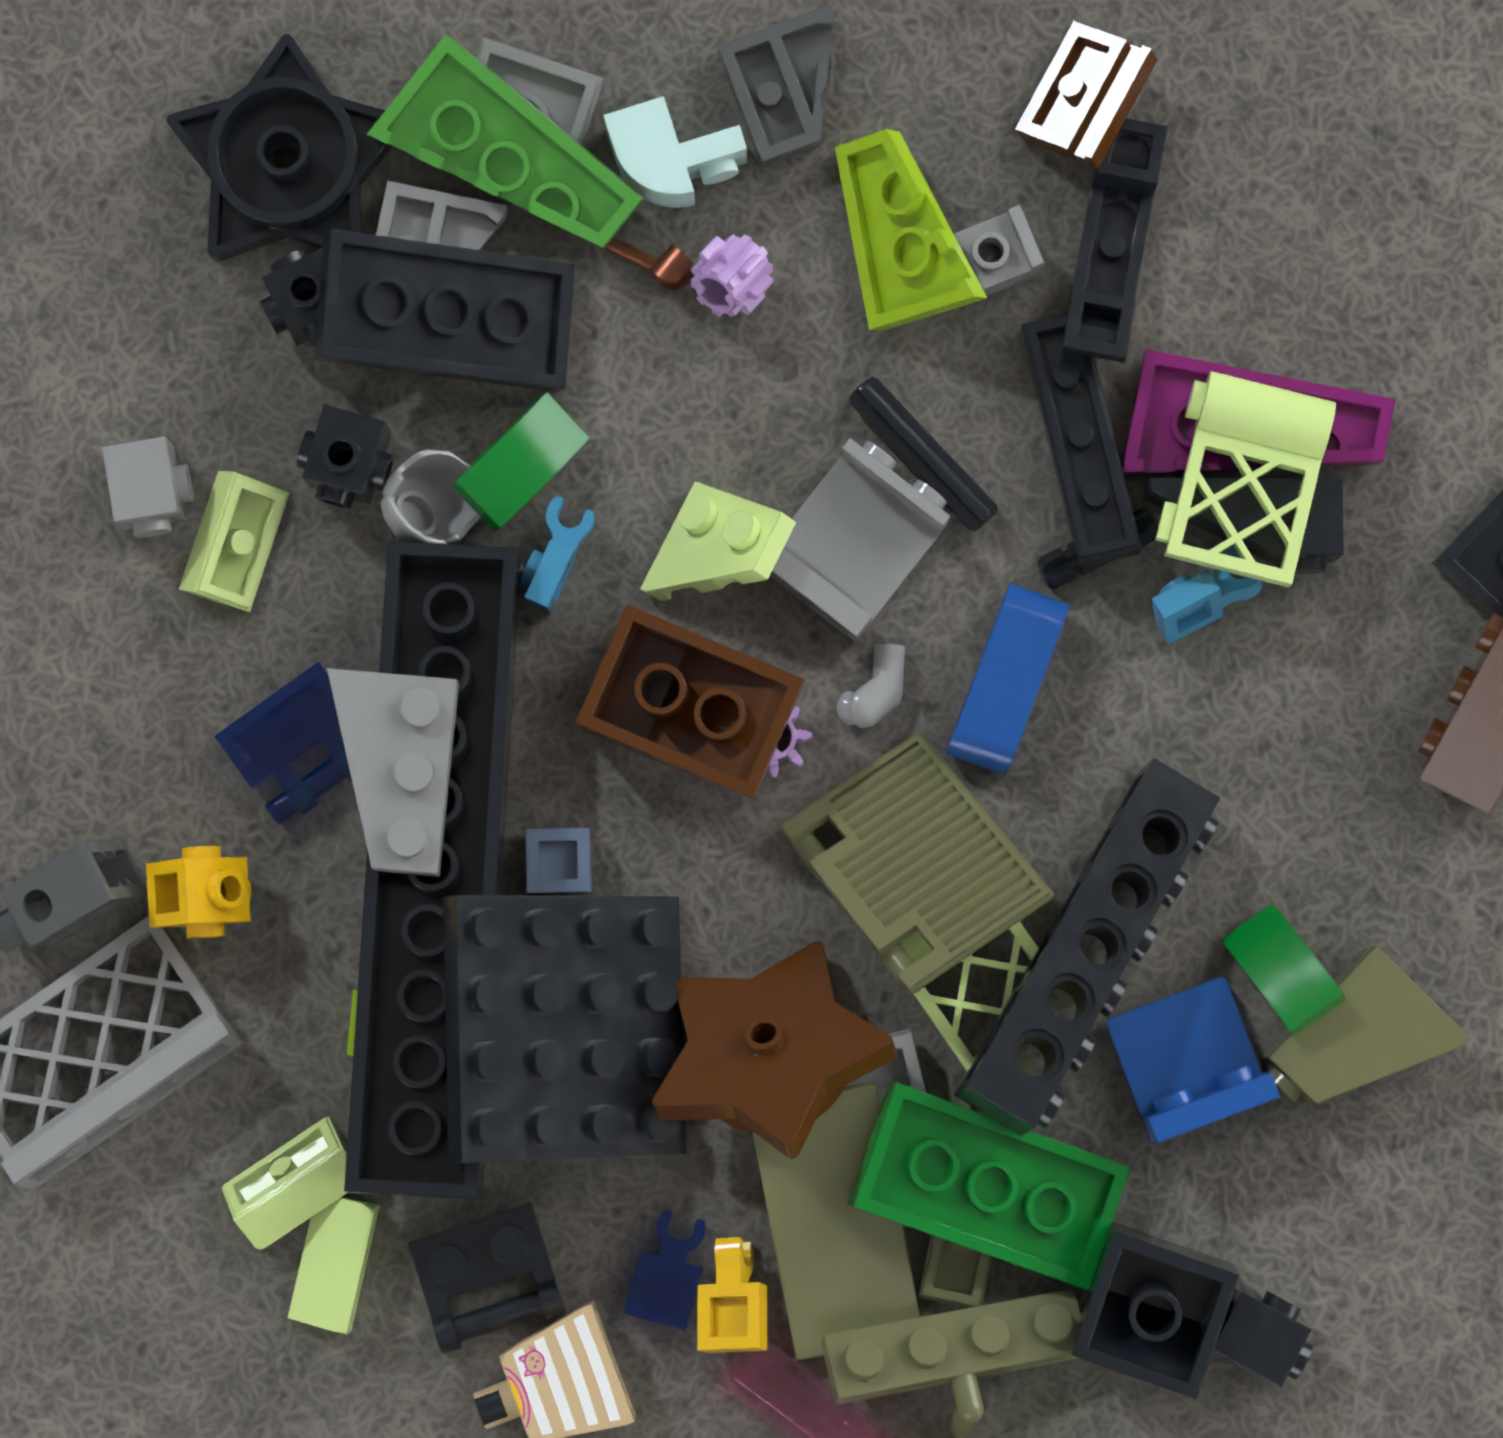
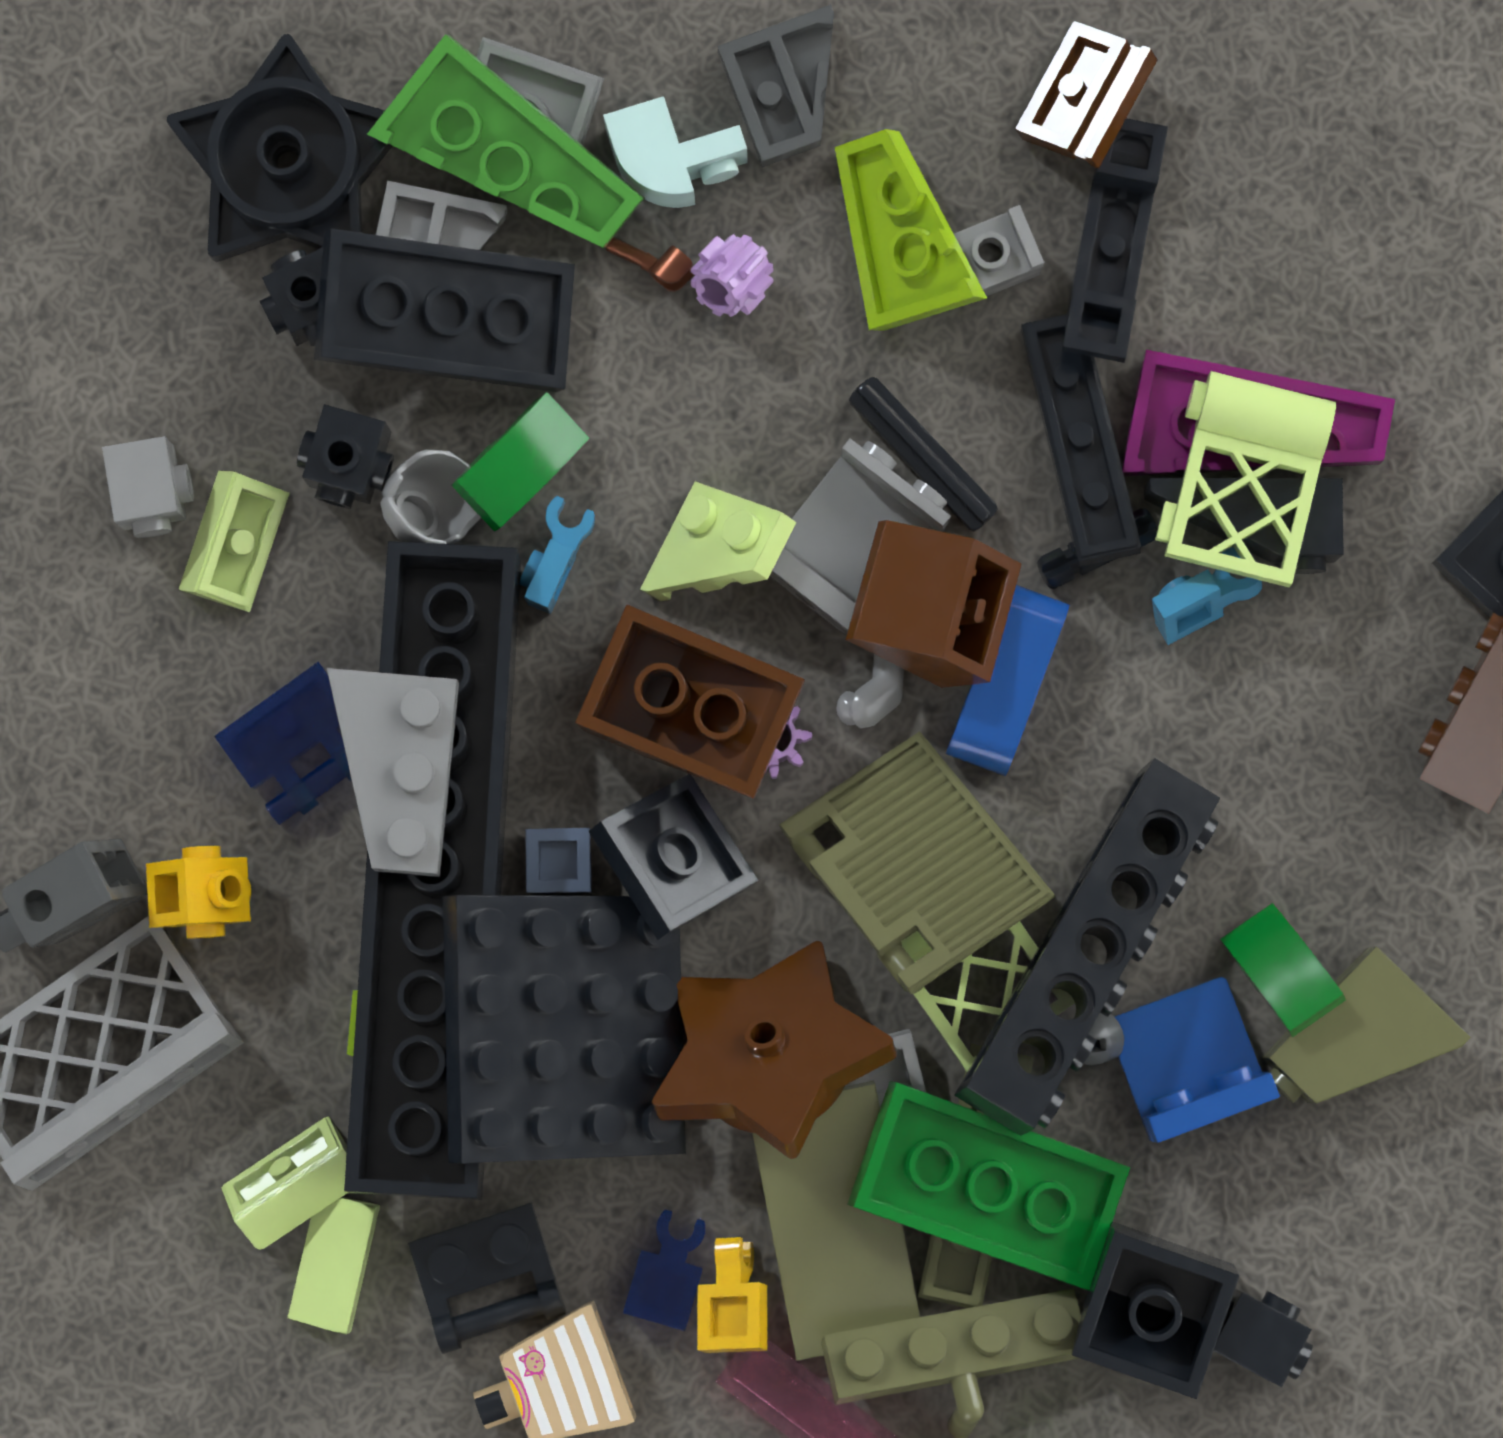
none -> black plate [589,774,759,940]
none -> reddish brown slope [845,520,1022,688]
none -> dark grey hinge [1084,1013,1124,1066]

